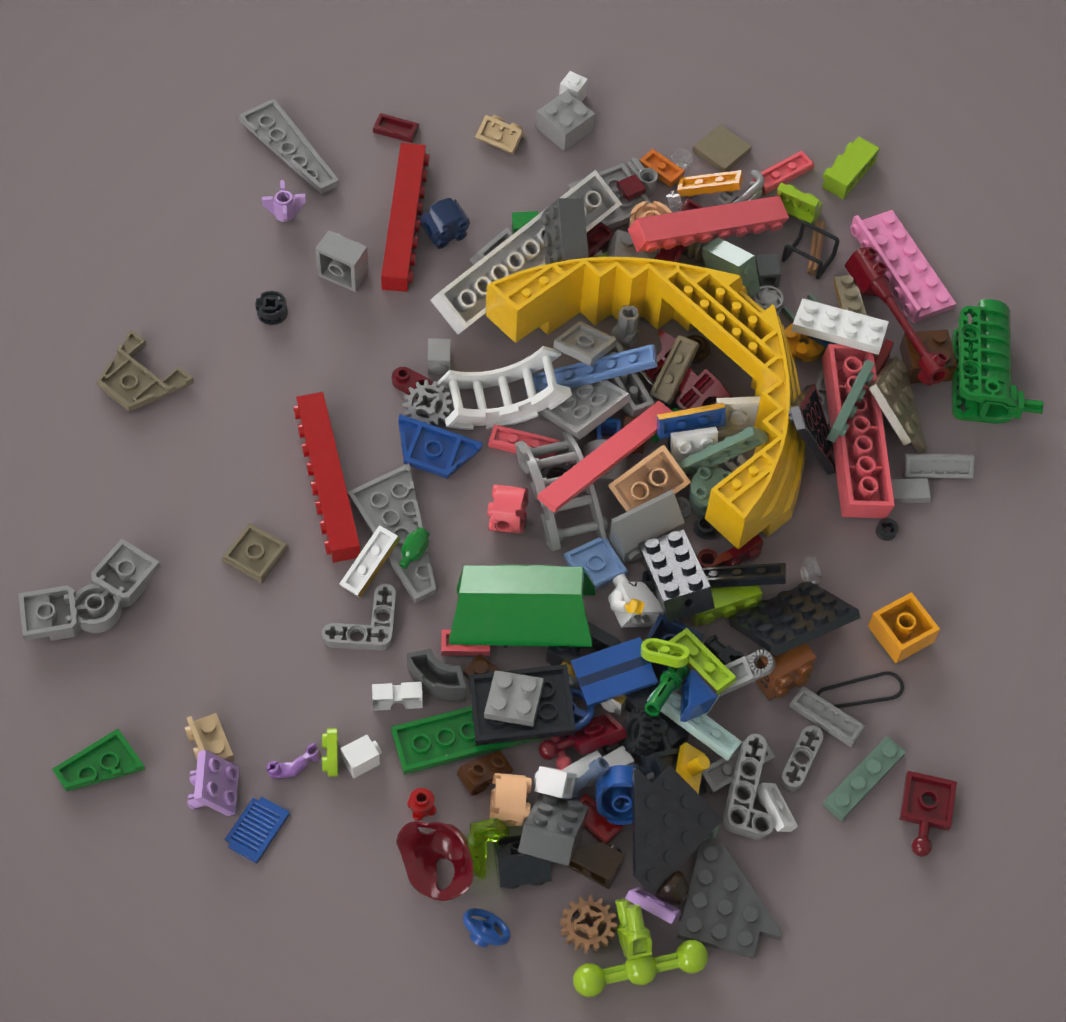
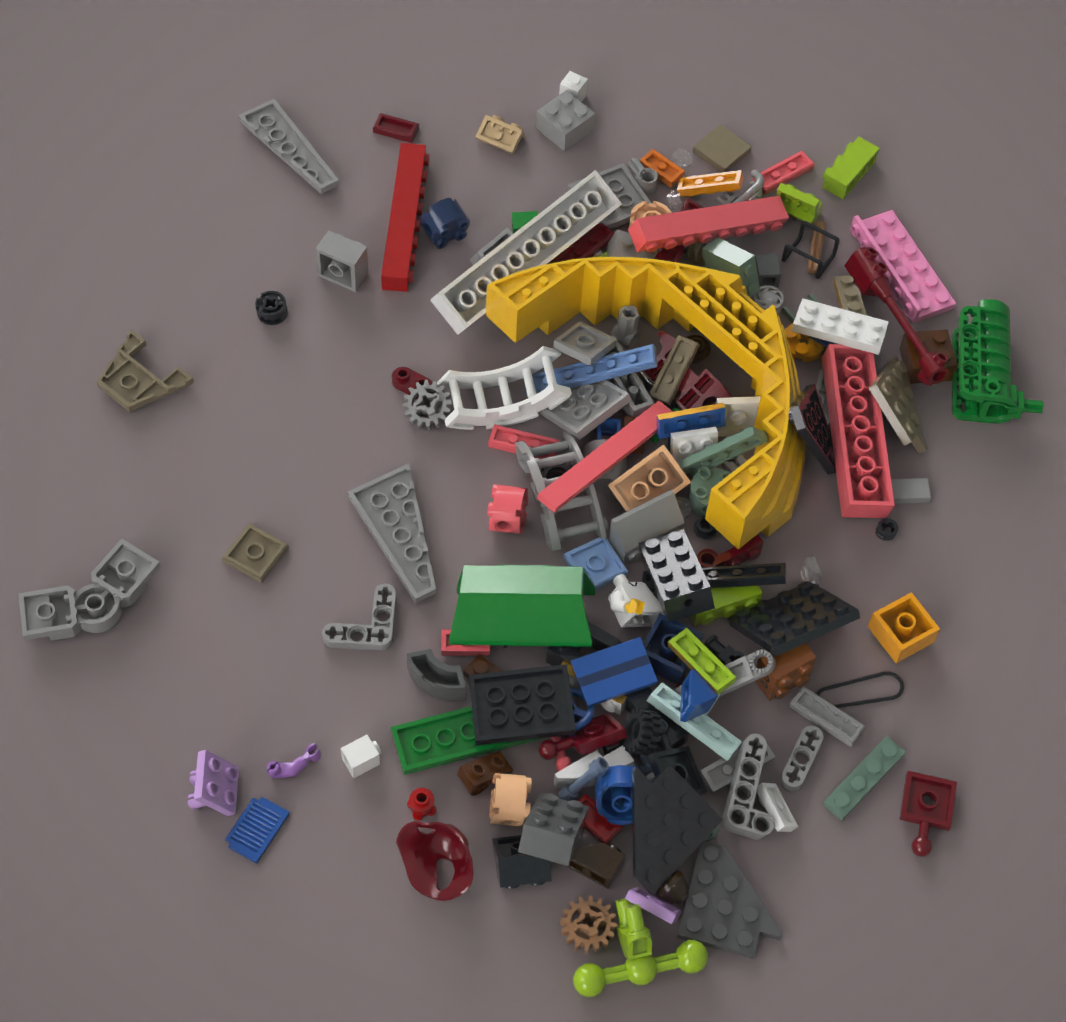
green wing [52,729,145,792] -> none
tan bracket [184,713,234,761] -> none
lavender brick [262,180,306,222] -> none
red brick [293,392,360,563] -> none
lime plate [322,728,338,777] -> none
white plate [339,525,400,598] -> none
white piece [372,682,423,711] -> none
blue wing [398,414,483,479] -> none
green plant [399,527,430,569] -> none
light grey brick [428,338,451,375] -> none
blue piece [463,908,511,947] -> none
clear neon green bracket [468,818,509,880] -> none
light grey plate [484,670,544,727] -> none
white brick [534,766,577,799] -> none
dark grey brick [541,198,589,265] -> none
dark red tile [616,174,646,201] -> none
lime plate [641,638,690,668] -> none
green pin [644,664,690,716] -> none
yellow tile [675,742,710,794] -> none
sand green plate [826,359,875,443] -> none
red tile [875,339,894,376] -> none
light grey plate [904,454,975,479] -> none

